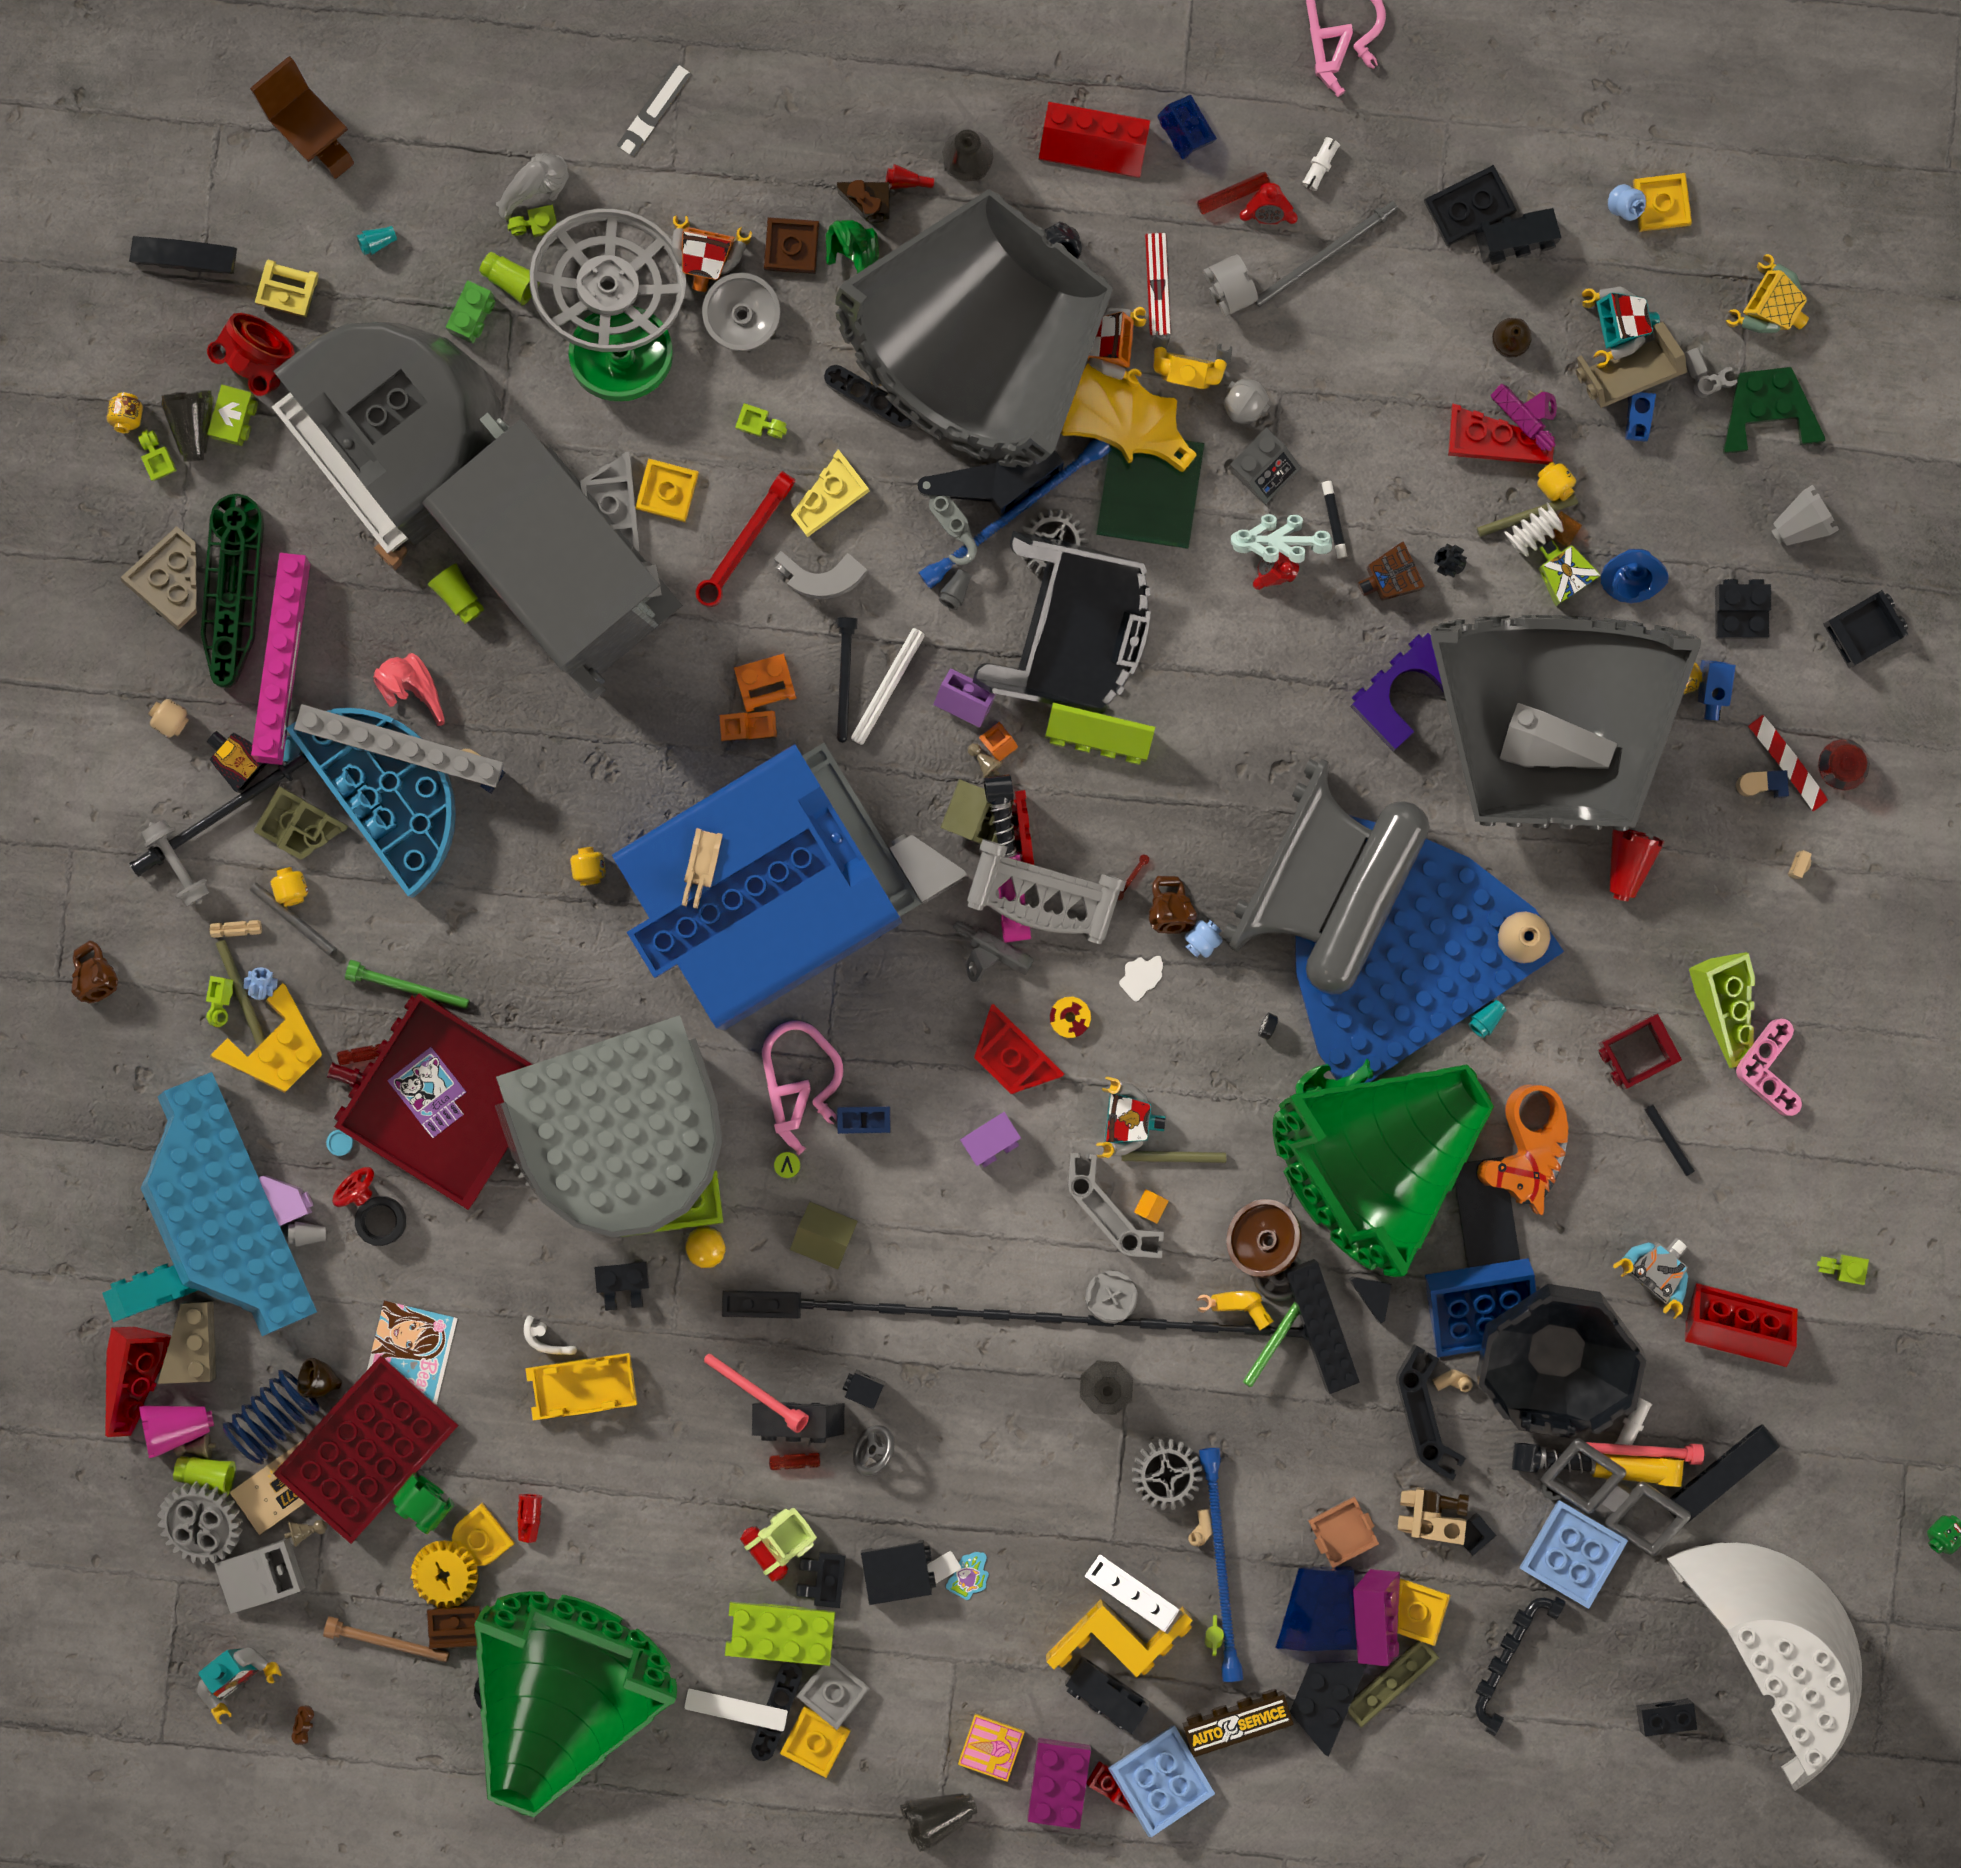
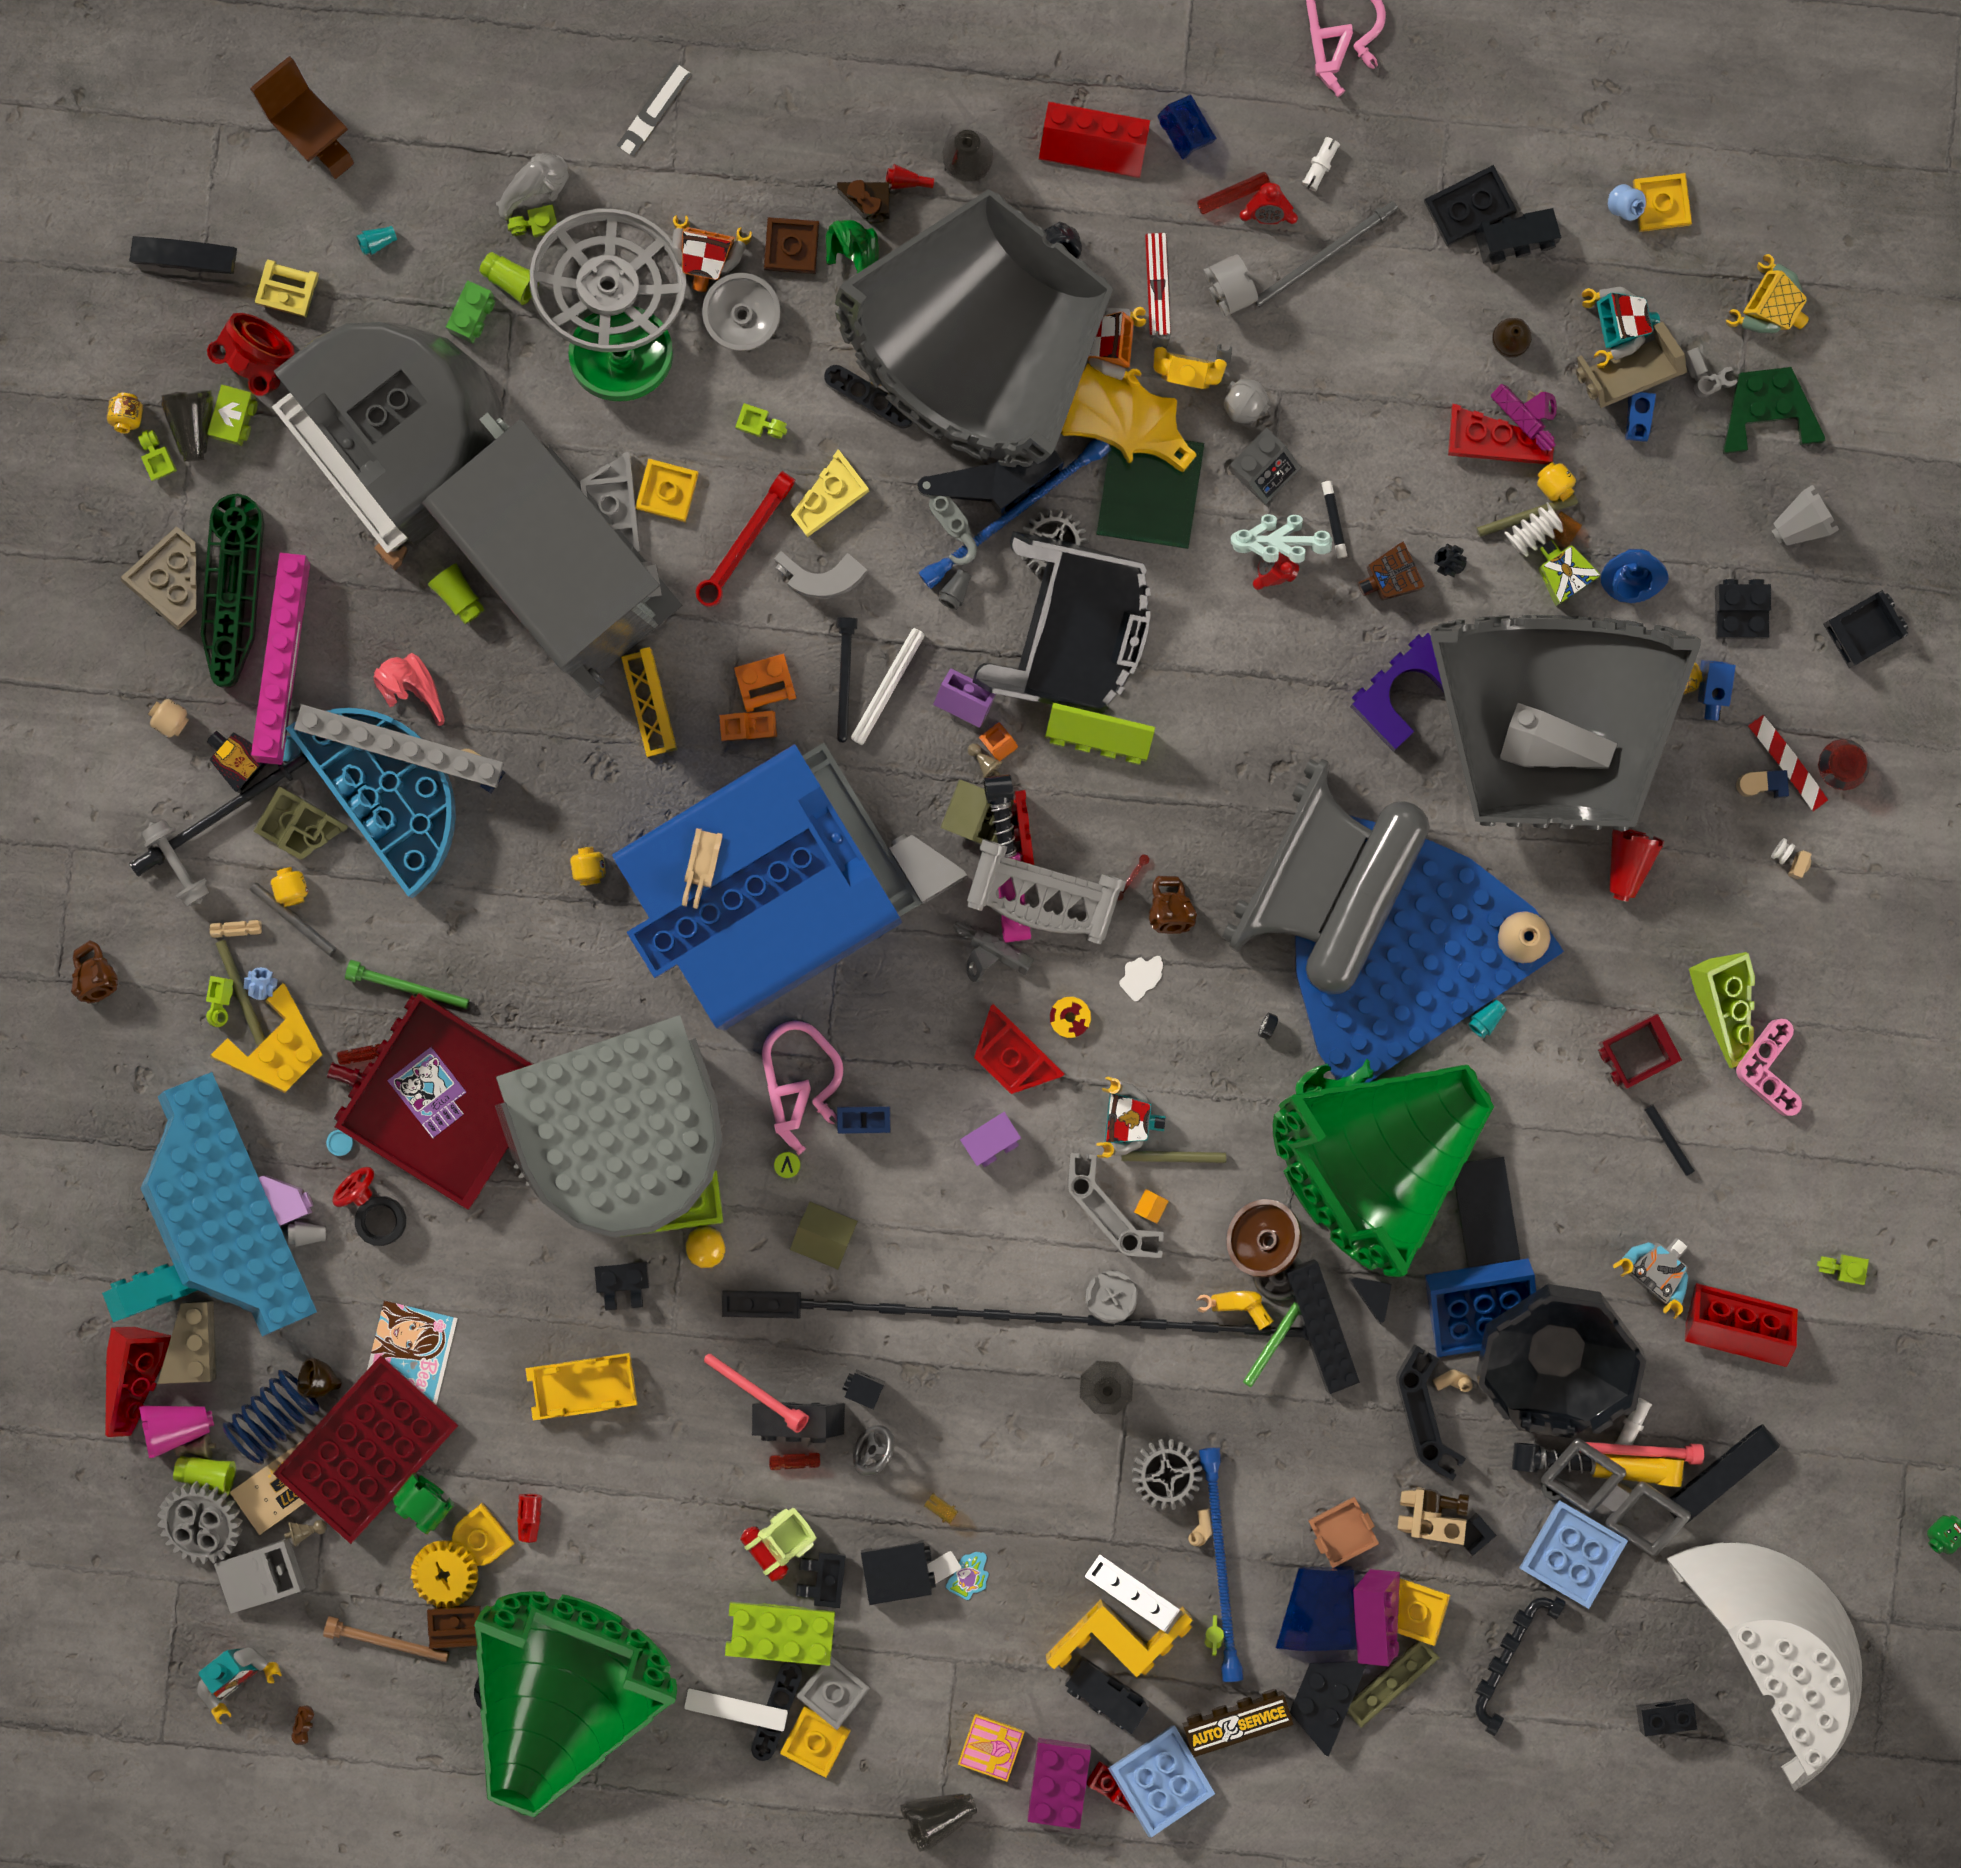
white piece [524,1316,577,1355] -> none
light blue piece [1185,920,1223,958] -> none
orange animal [1477,1084,1568,1215] -> none
none -> yellow fence [621,647,677,758]
none -> clear yellow pin [924,1493,959,1524]
none -> white bush [1771,838,1795,864]

